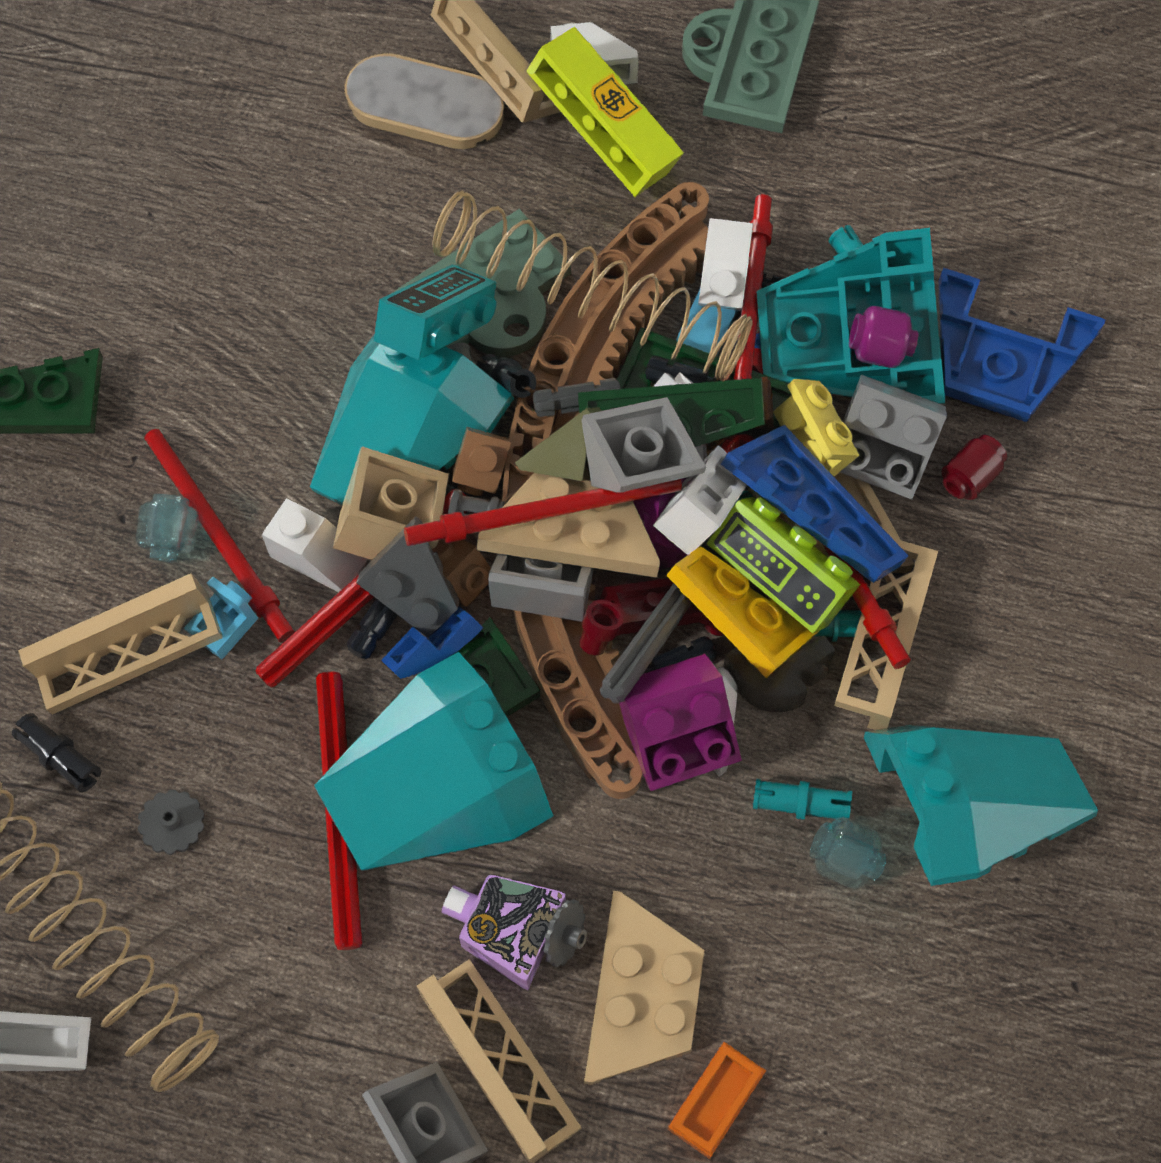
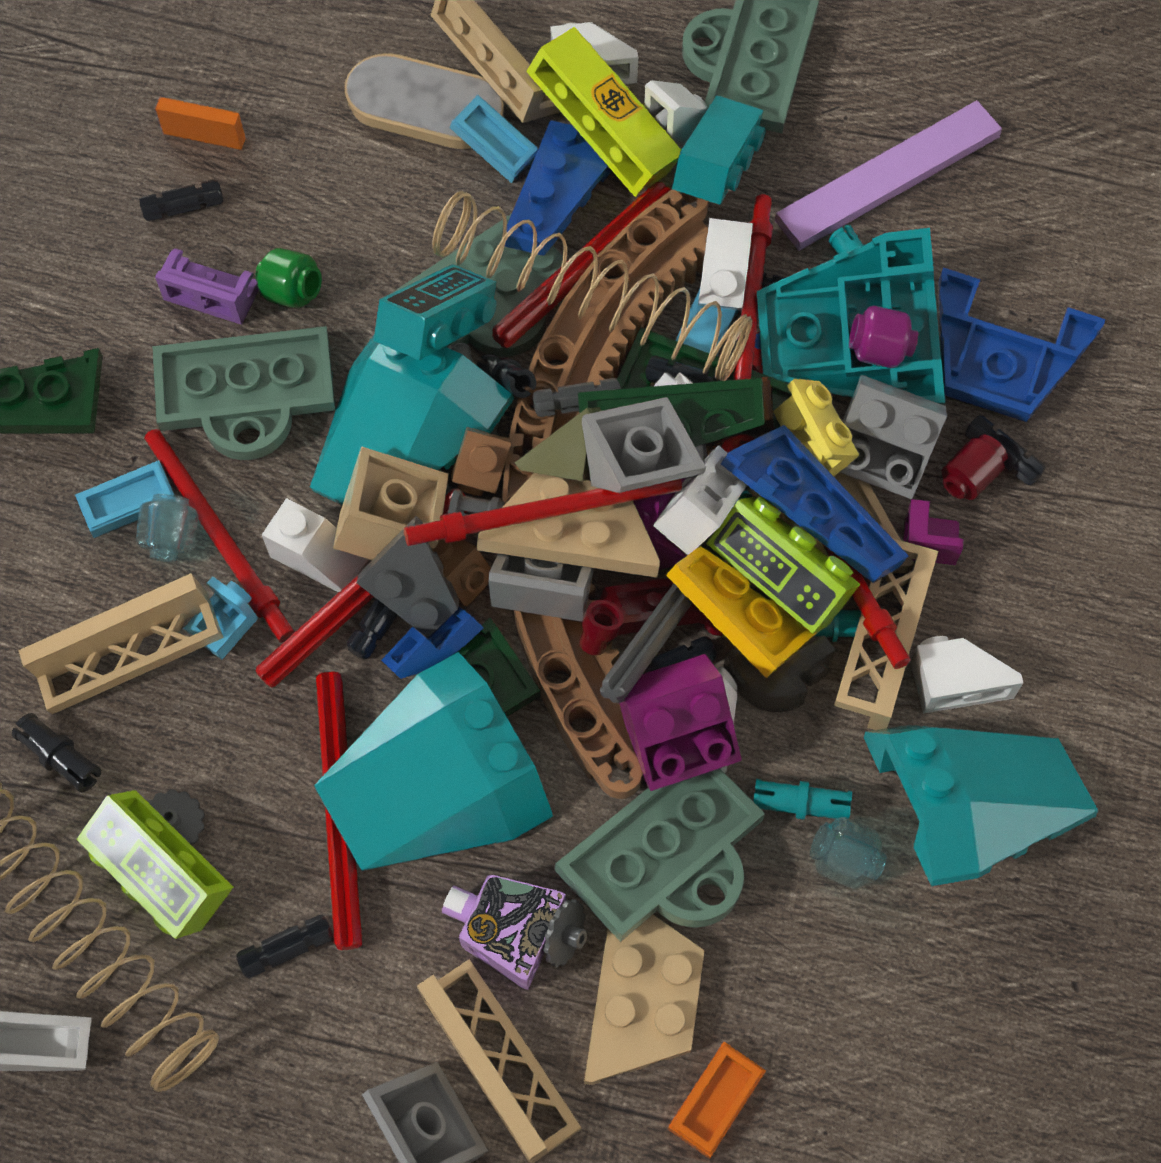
none -> medium azure tile [75,460,178,538]
none -> lime brick [76,790,234,939]
none -> black axle [140,180,223,221]
none -> sand green plate [153,326,336,460]
none -> orange tile [155,97,246,150]
none -> medium lavender hinge [155,248,259,325]
none -> black axle [236,915,333,978]
none -> green head [255,248,322,308]
none -> medium azure tile [449,95,539,183]
none -> red axle [492,181,671,348]
none -> blue wing [504,120,612,256]
none -> sand green plate [555,768,765,942]
none -> white slope [644,80,708,150]
none -> teal brick [672,95,766,205]
none -> lavender tile [775,100,1002,251]
none -> magenta panel [903,499,964,565]
none -> white slope [910,636,1024,714]
none -> black axle [965,415,1046,485]

